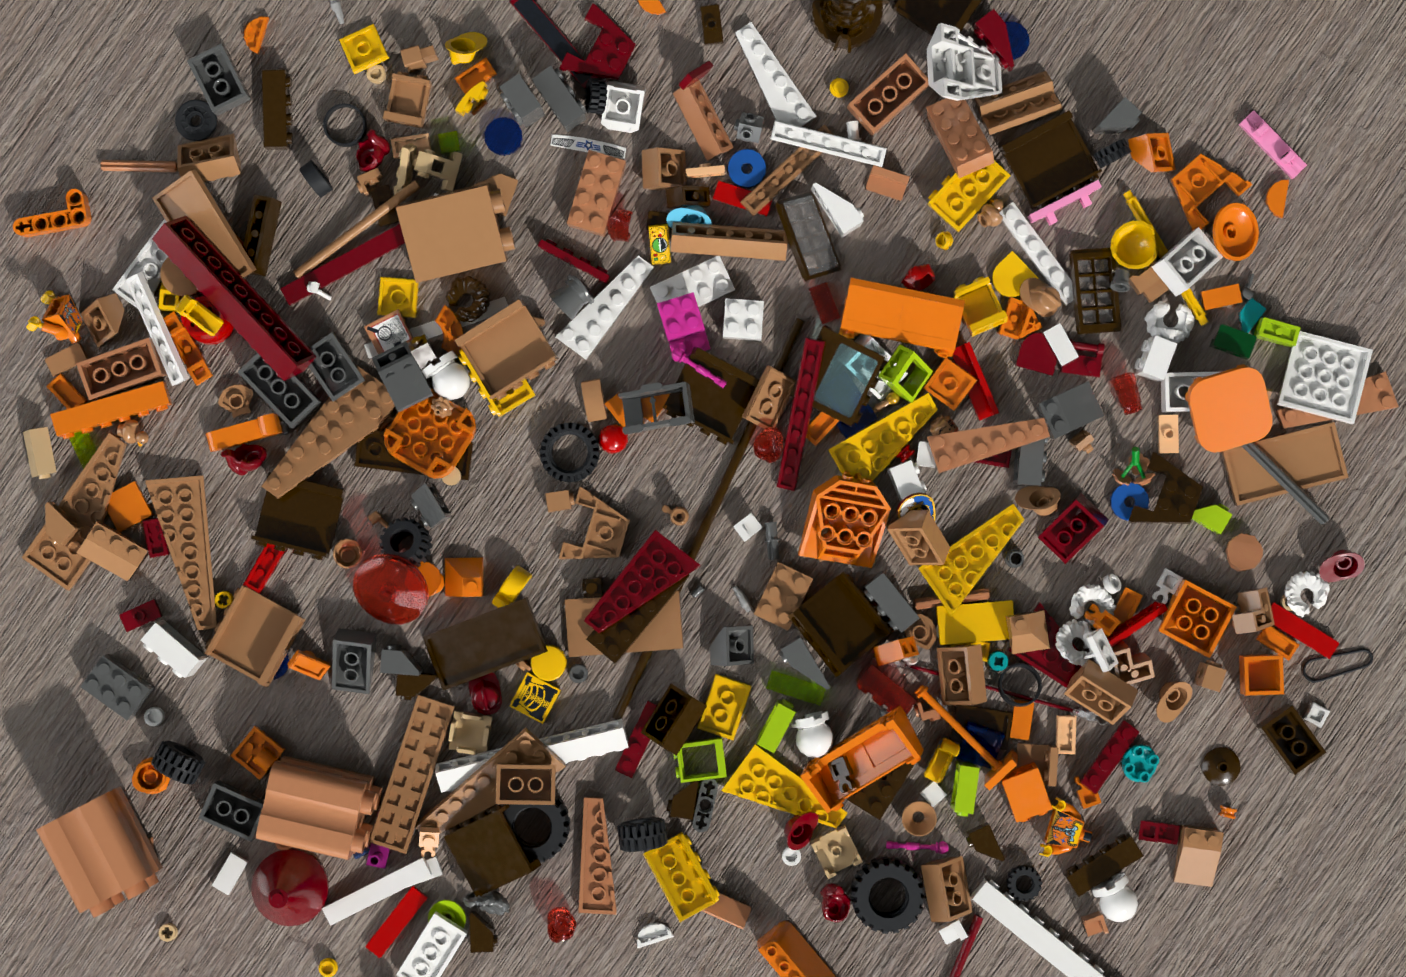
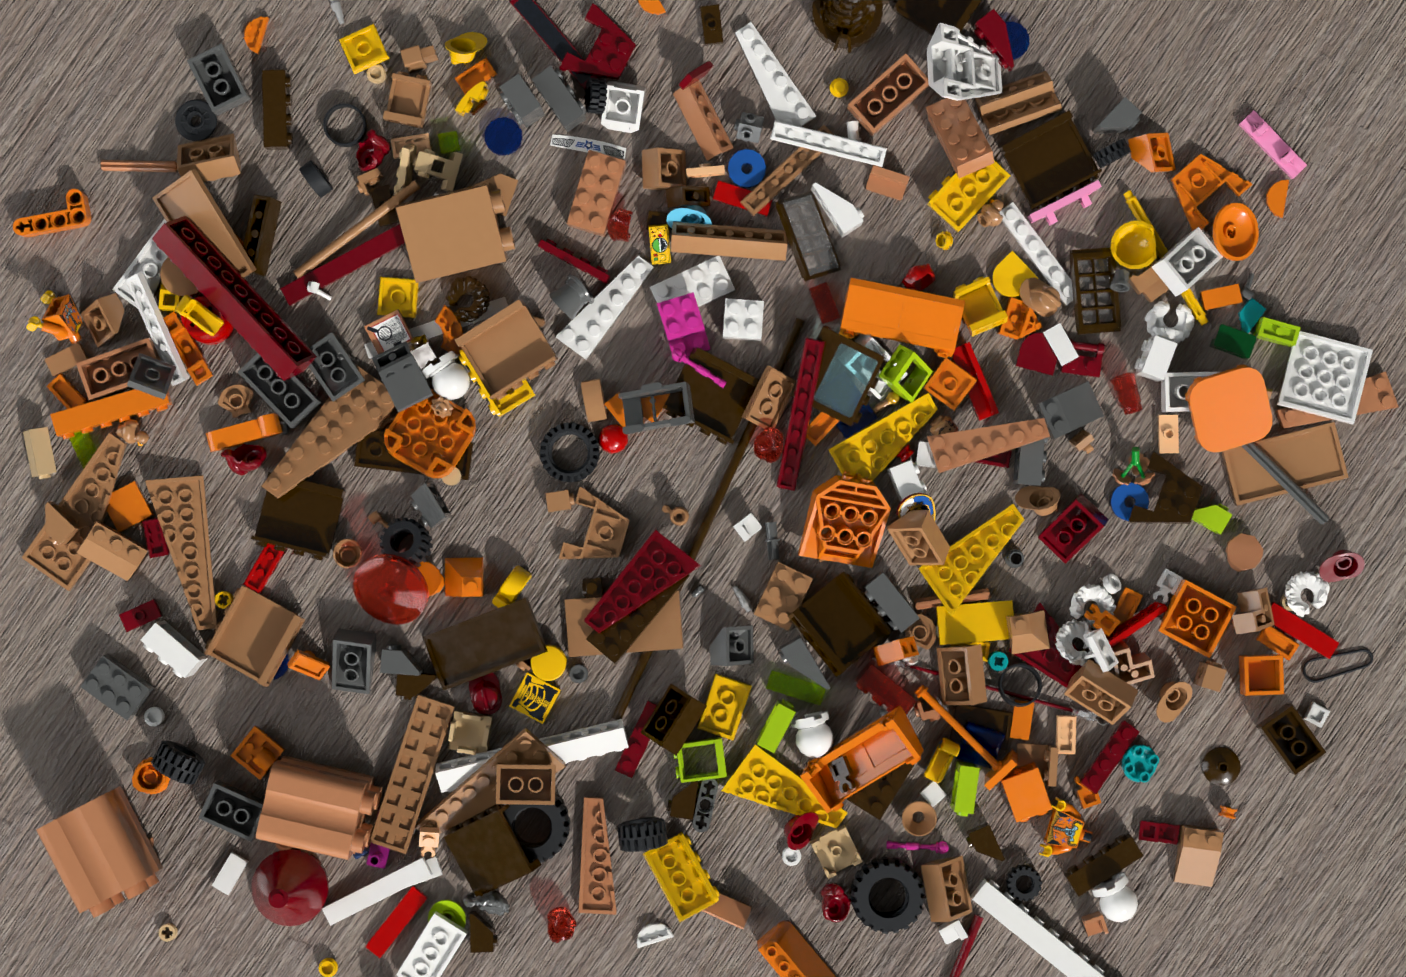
none -> dark grey bracket [127,353,176,399]

